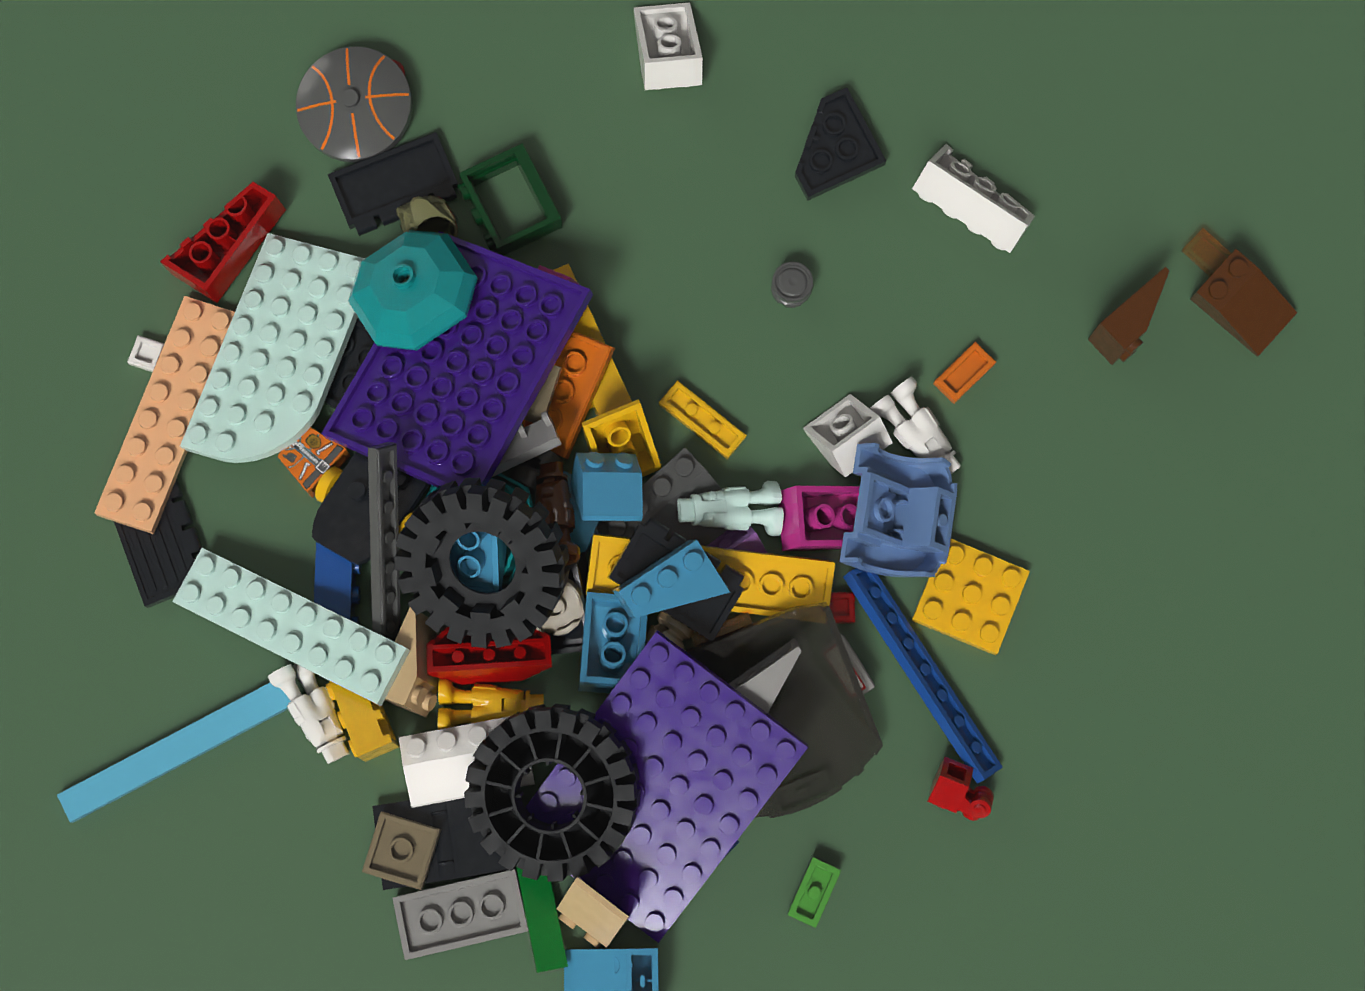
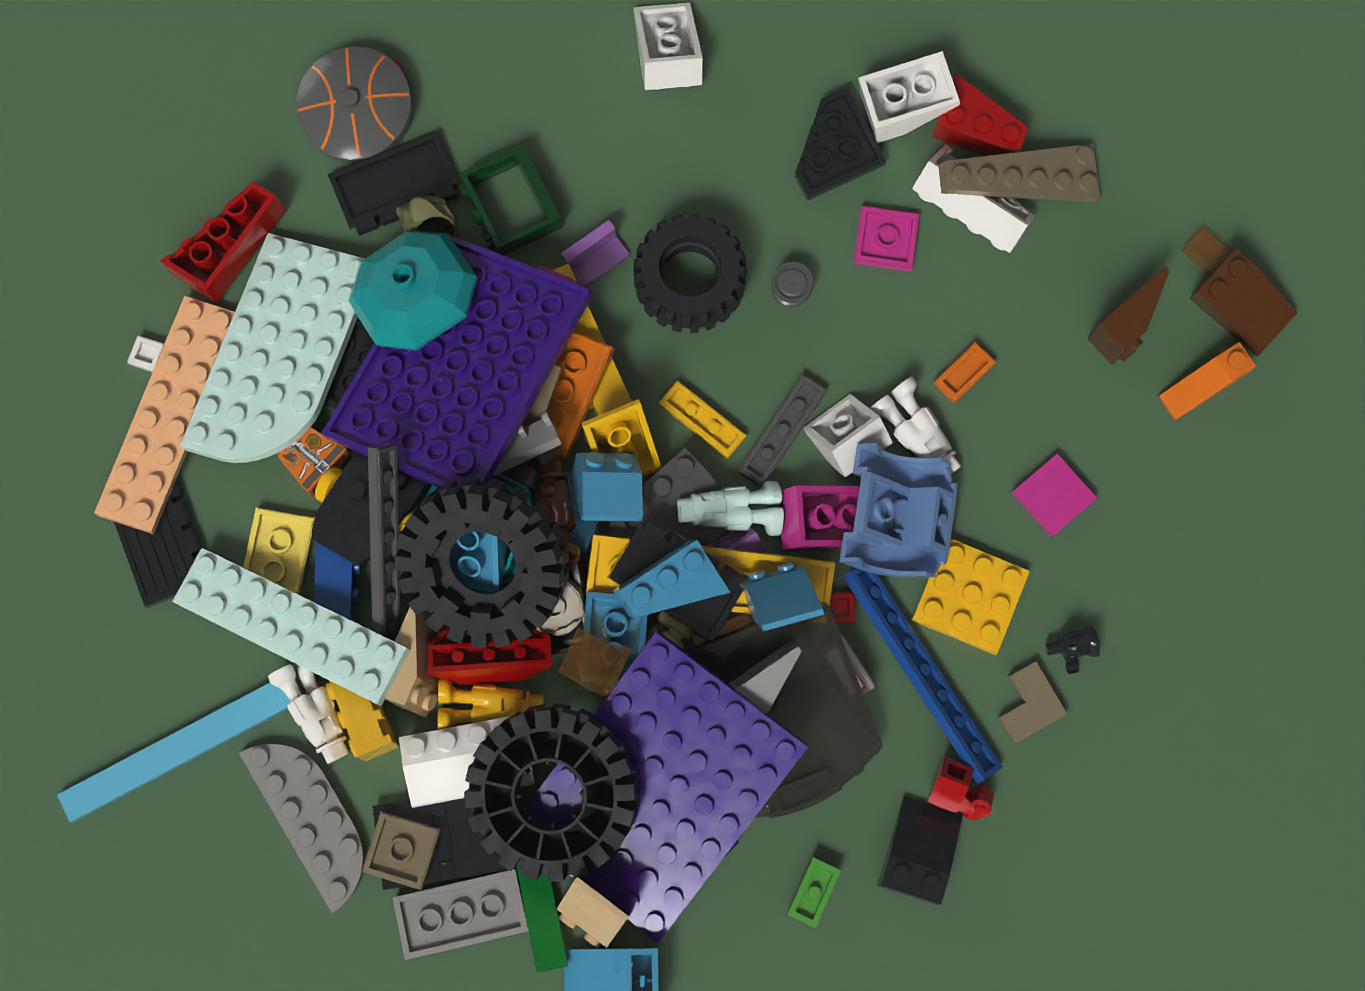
none -> light grey plate [239,744,365,914]
none -> light yellow tile [243,508,315,596]
none -> clear orange piece [558,628,631,696]
none -> medium lavender panel [561,220,629,287]
none -> black tyre [633,214,747,333]
none -> dark grey tile [738,374,828,488]
none -> dark azure slope [742,562,824,631]
none -> dark pink tile [853,205,919,272]
none -> white slope [858,51,960,143]
none -> black slope [877,797,963,905]
none -> red wedge [932,73,1029,156]
none -> dark tan wing [938,144,1100,202]
none -> dark tan tile [998,661,1067,745]
none -> dark pink tile [1012,454,1097,538]
none -> black piece [1045,626,1100,674]
none -> orange slope [1158,342,1257,421]

